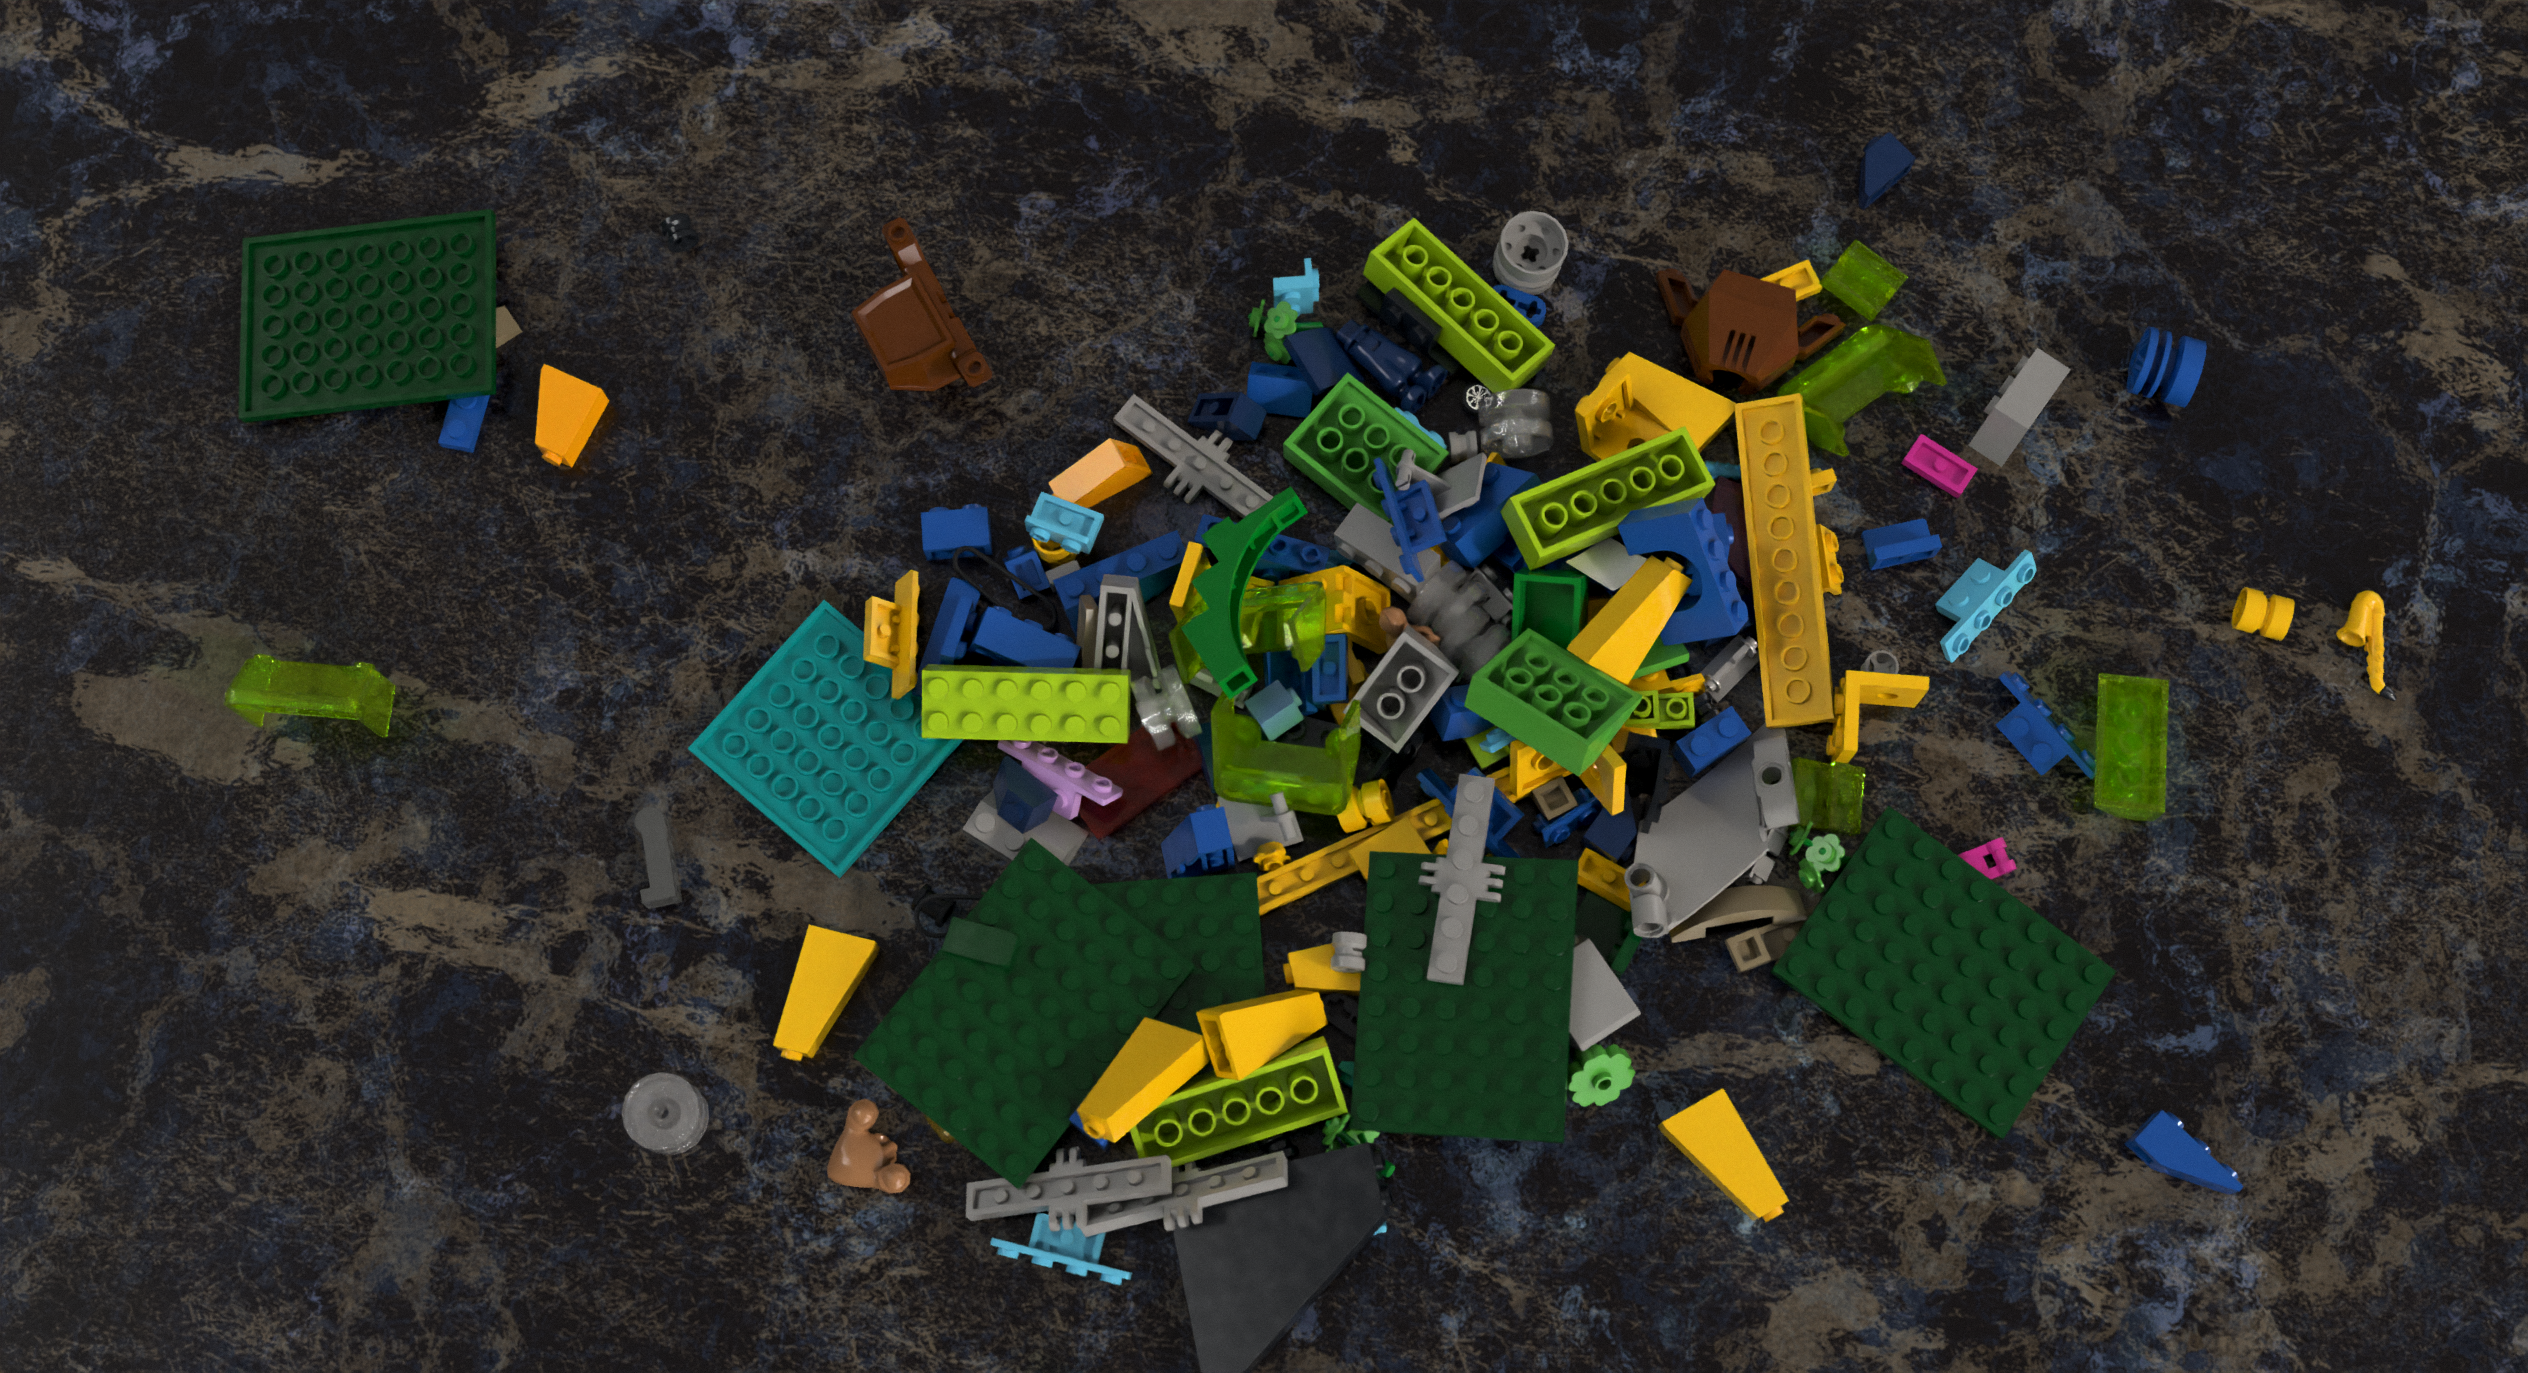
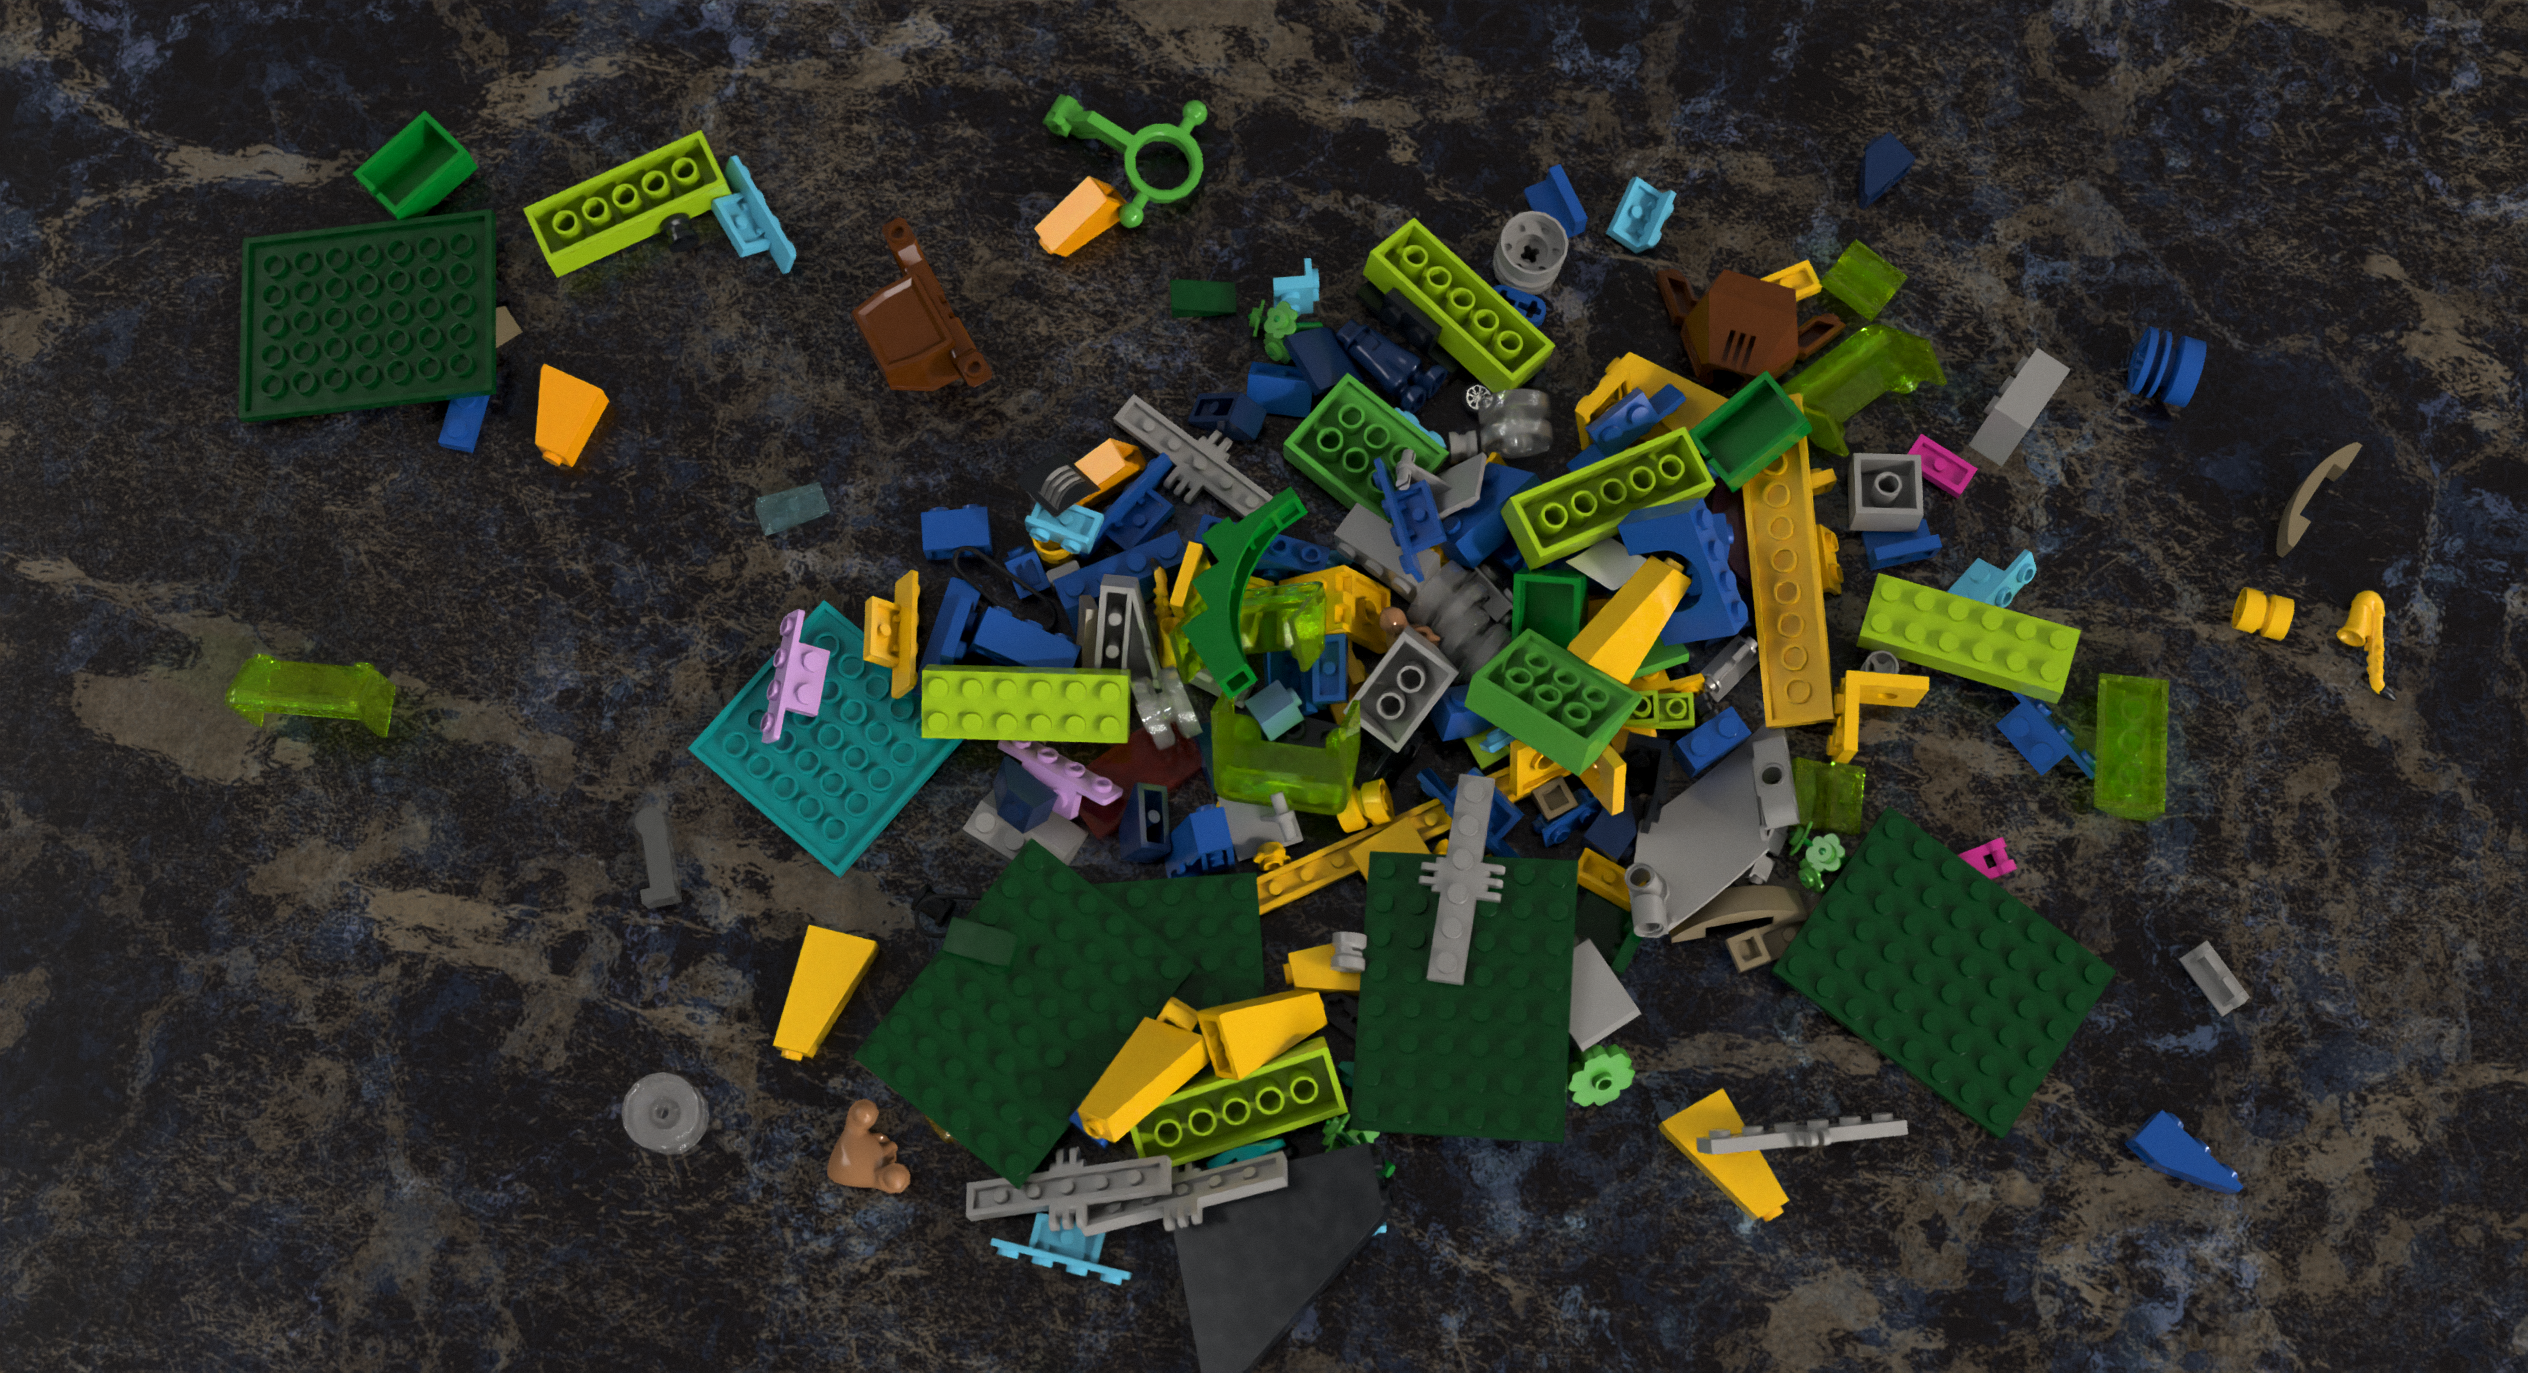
none -> green piece [352,111,478,220]
none -> lime brick [523,130,732,278]
none -> medium azure bracket [711,155,796,274]
none -> clear light blue slope [755,482,830,536]
none -> lavender bracket [760,609,830,744]
none -> black sticker [1016,453,1101,518]
none -> light orange slope [1034,176,1127,257]
none -> bright green piece [1043,94,1207,228]
none -> blue bracket [1078,452,1175,562]
none -> dark blue slope [1119,782,1171,863]
none -> yellow piece [1150,558,1187,671]
none -> yellow bracket [1156,996,1198,1031]
none -> dark green slope [1170,279,1237,318]
none -> teal slope [1206,1139,1286,1169]
none -> blue panel [1524,164,1587,239]
none -> blue bracket [1566,384,1686,472]
none -> medium azure bracket [1606,177,1676,253]
none -> green piece [1688,370,1813,493]
none -> light grey hinge [1696,1112,1908,1155]
none -> light grey brick [1847,453,1924,532]
none -> lime brick [1856,573,2081,704]
none -> light grey hinge [2179,940,2250,1017]
none -> dark tan slope [2277,442,2363,558]

